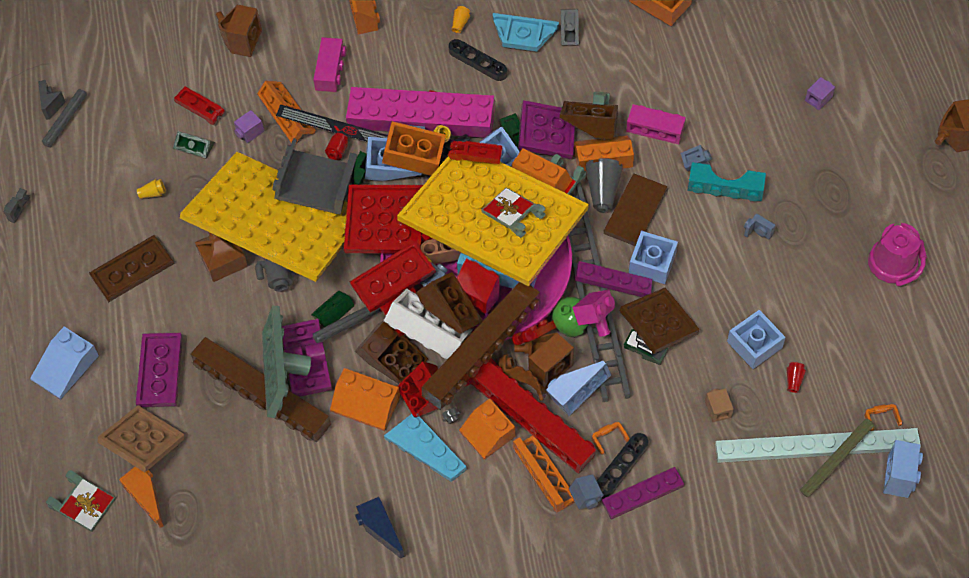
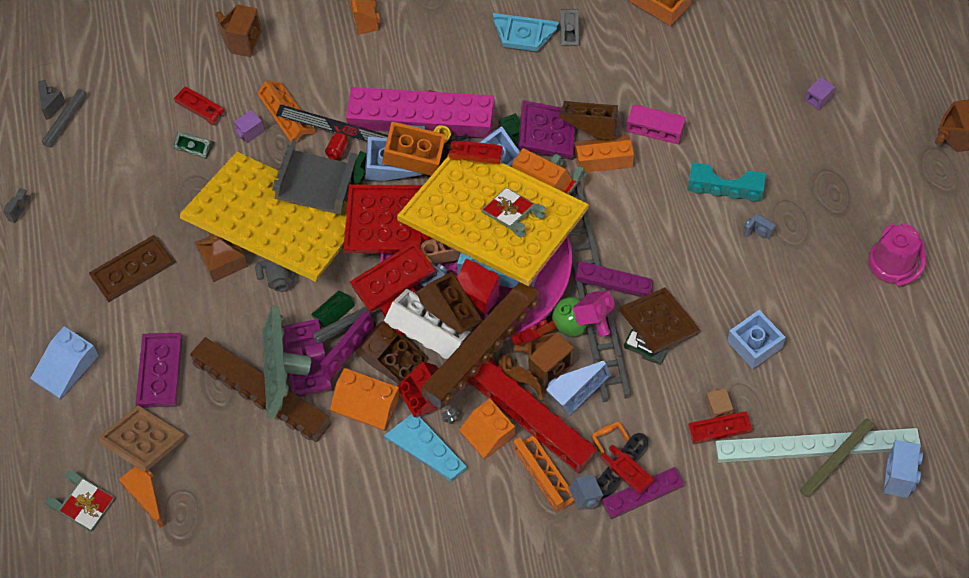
yellow cone [137,179,166,199] -> none
dark pink brick [313,37,347,92] -> none
dark blue slope [355,497,405,558] -> none
black beam [448,39,507,81] -> none
light orange cone [451,6,470,33] -> none
dark grey cone [586,158,623,212] -> none
sand green piece [593,92,610,105] -> none
reddish brown tile [603,173,667,246] -> none
light blue brick [629,231,678,284] -> none
sand blue bracket [681,145,712,171] -> none
red cone [786,362,806,393] -> none
orange piece [864,404,902,431] -> none
none -> magenta plate [320,311,374,379]
none -> red hinge [599,445,654,495]
none -> red plate [688,411,752,444]

